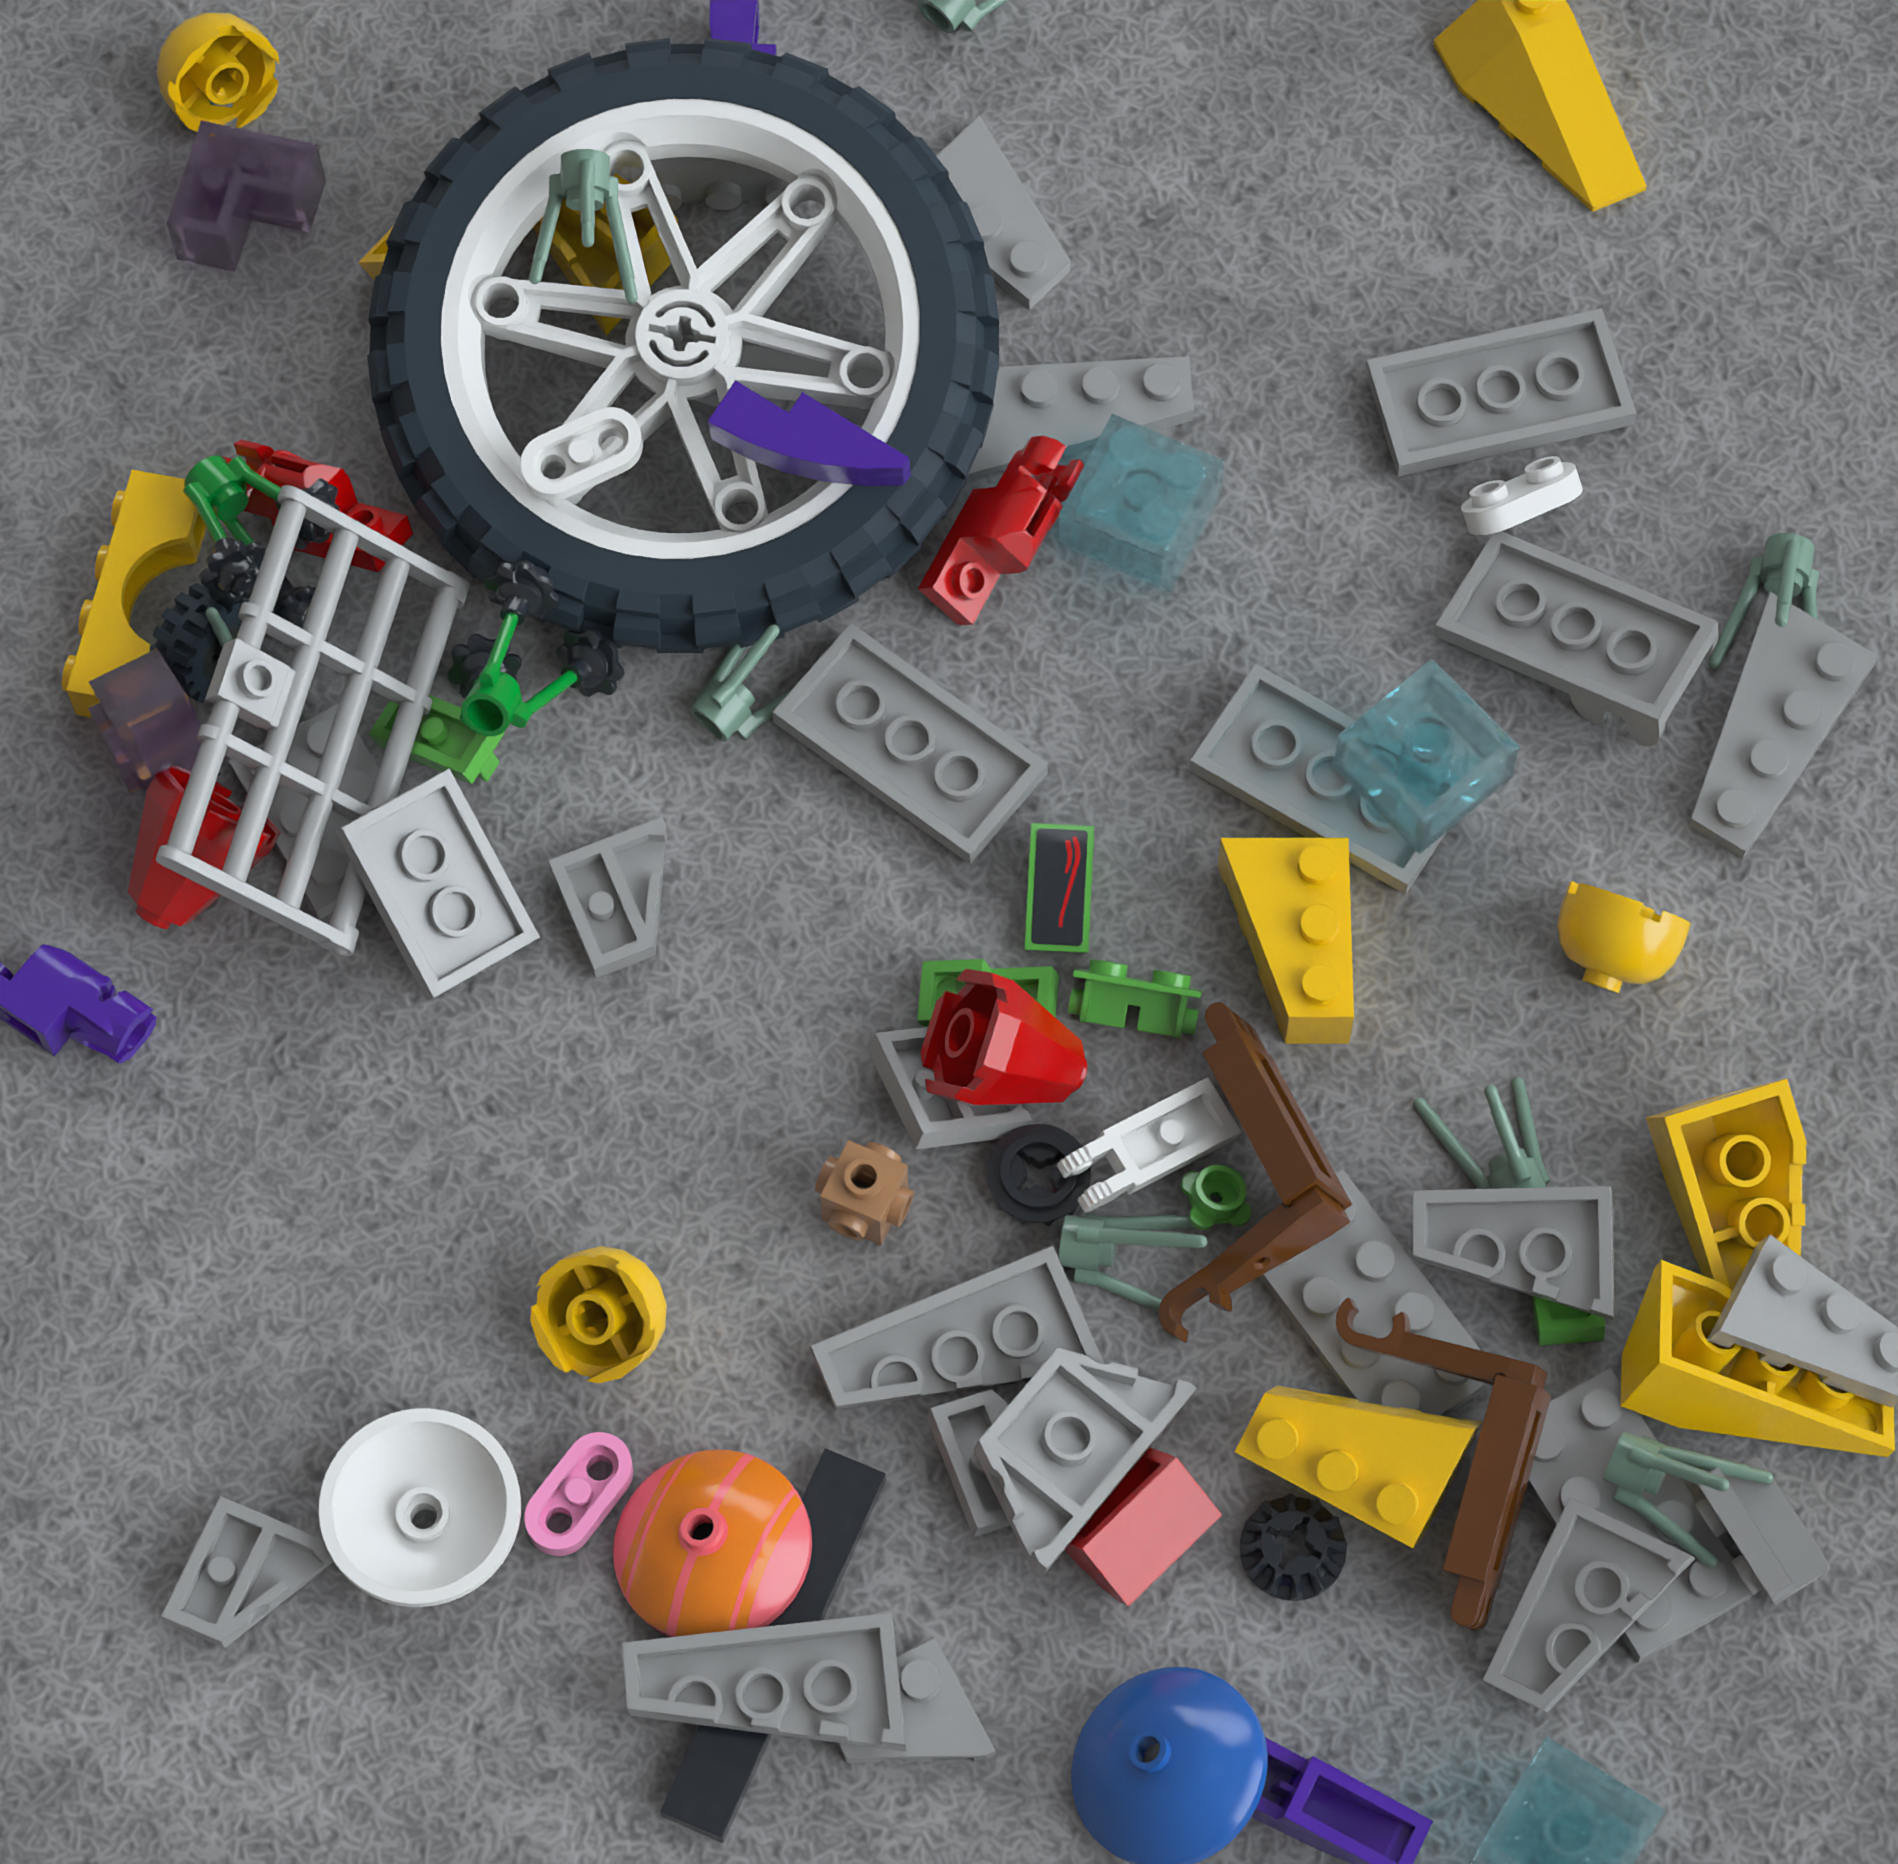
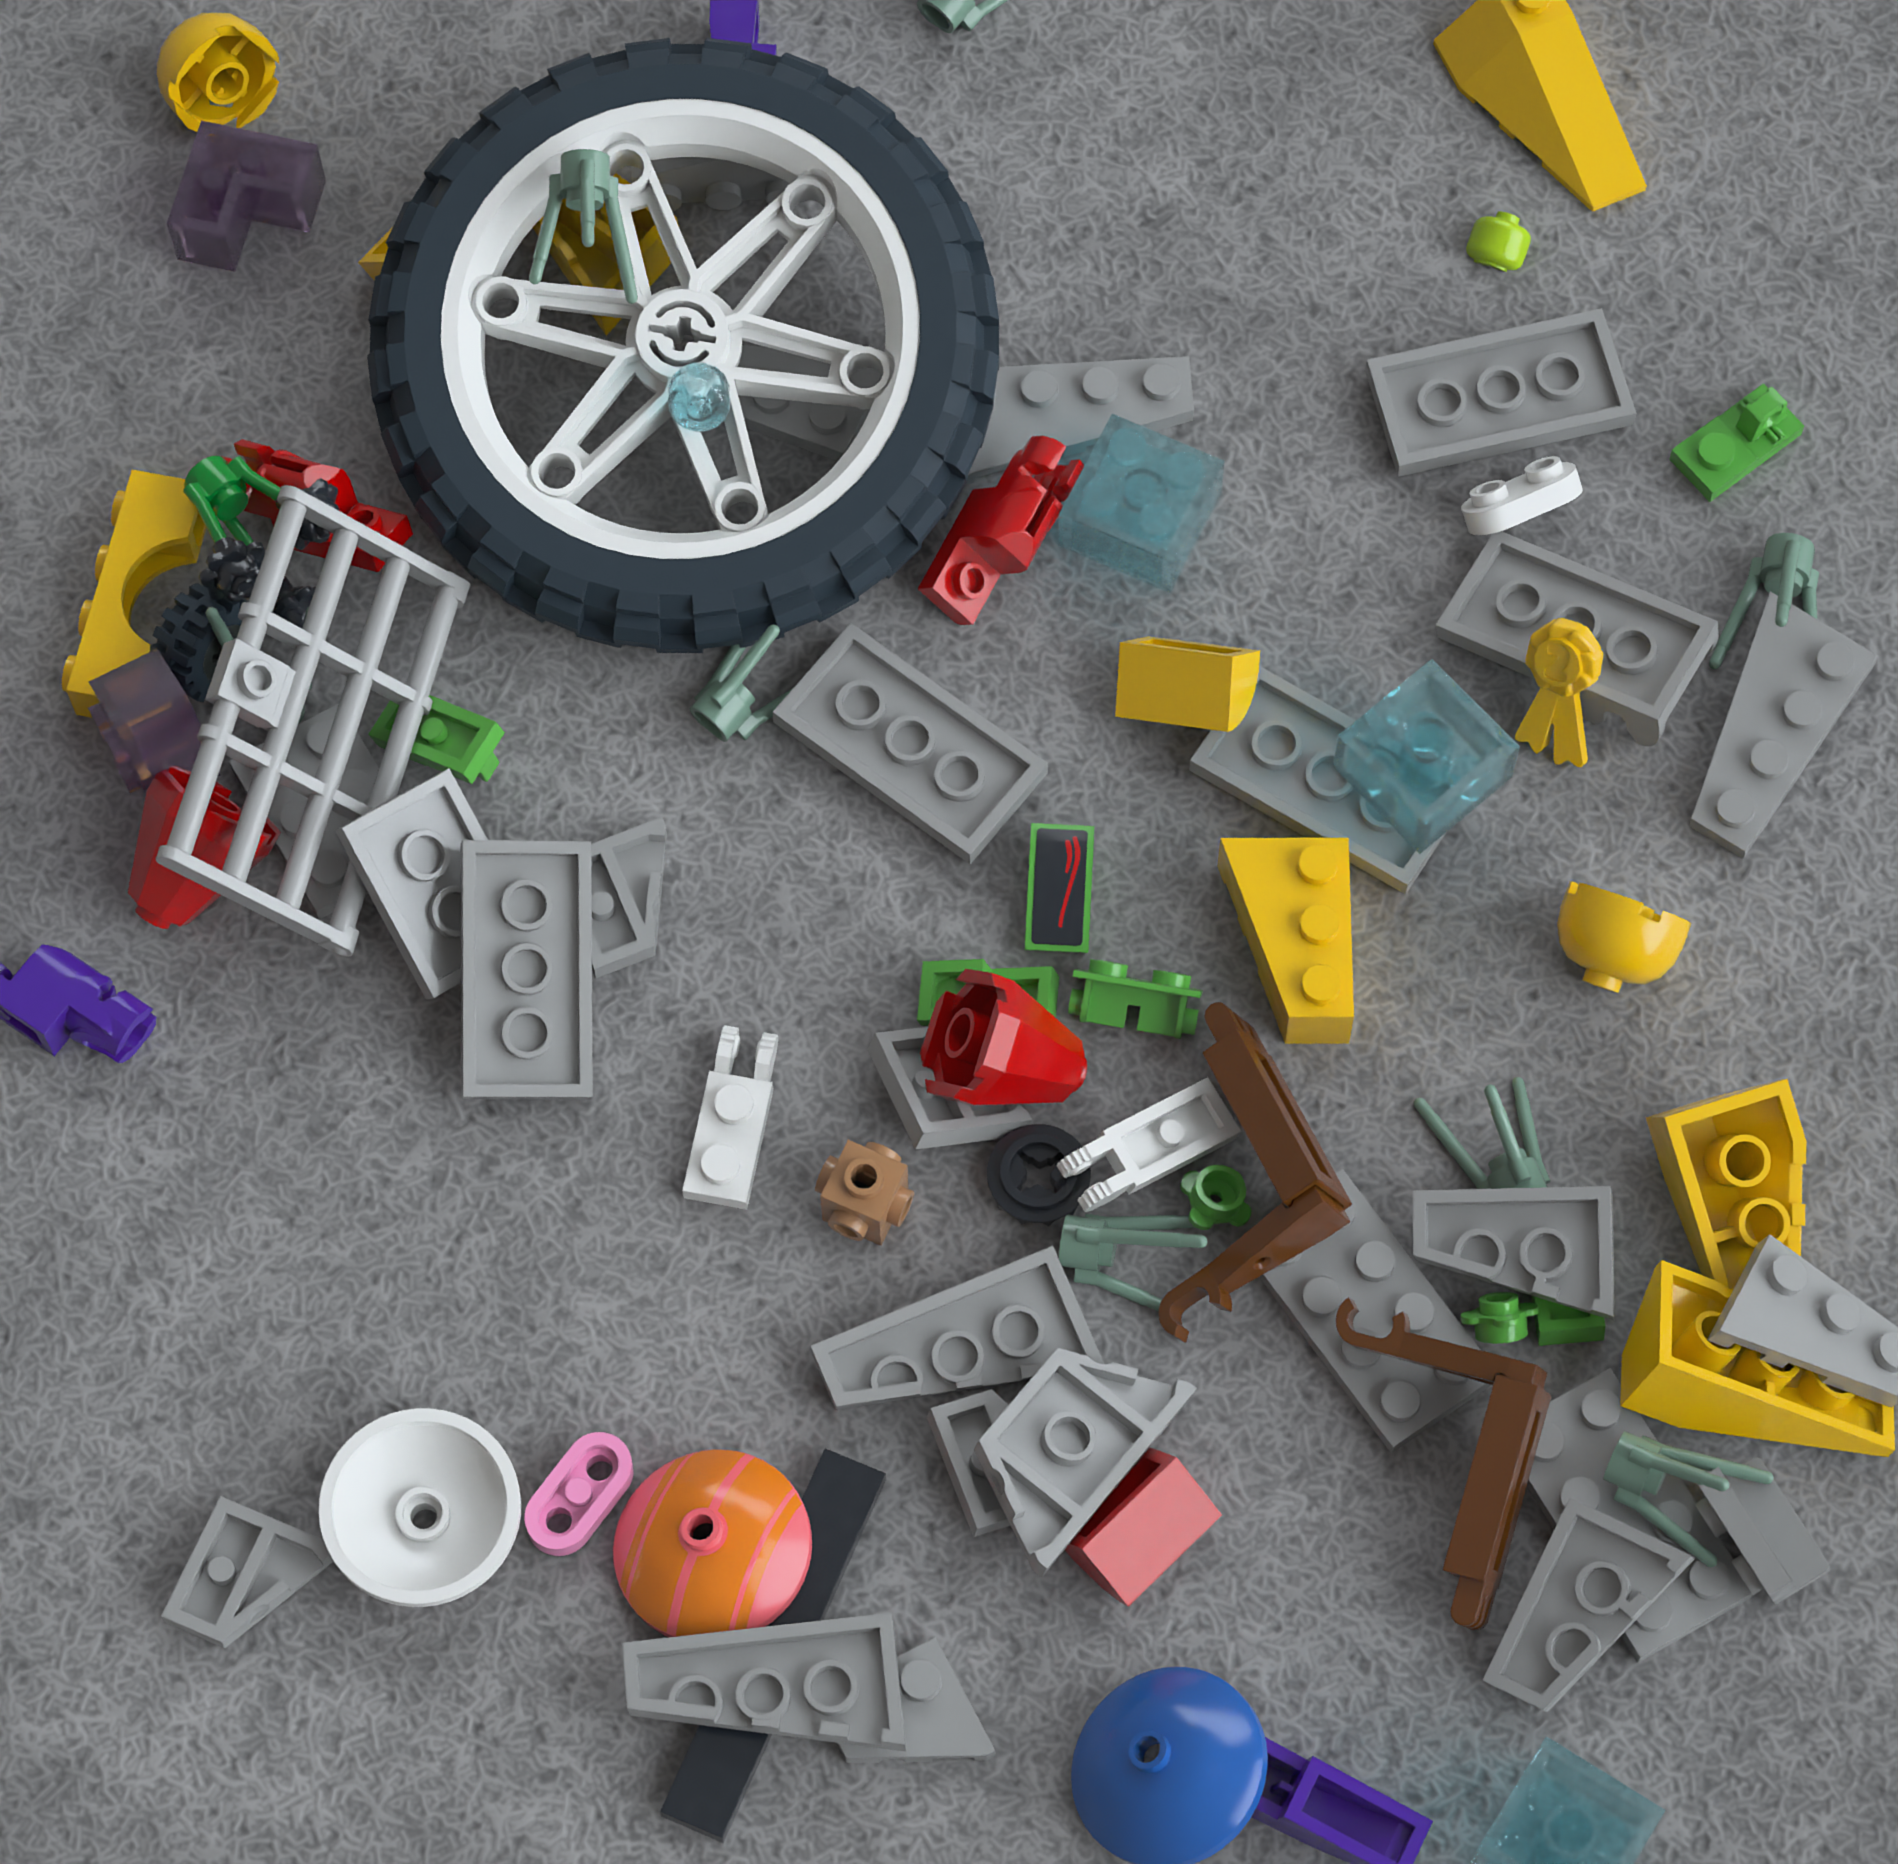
black plant [448,560,625,736] -> none
white plate [520,407,643,501] -> none
yellow cylinder [530,1246,667,1383] -> none
dark purple slope [708,380,911,486] -> none
light grey wing [936,115,1071,310] -> none
yellow wedge [1234,1385,1483,1548] -> none
black gear [1240,1493,1347,1601] -> none
none -> light grey plate [460,840,593,1100]
none -> clear light blue piece [668,363,730,432]
none -> white hinge [682,1025,778,1210]
none -> yellow brick [1115,636,1260,732]
none -> bright green plate [1460,1292,1539,1344]
none -> lime piece [1466,211,1531,272]
none -> yellow piece [1515,618,1603,767]
none -> bright green hinge [1669,383,1804,502]

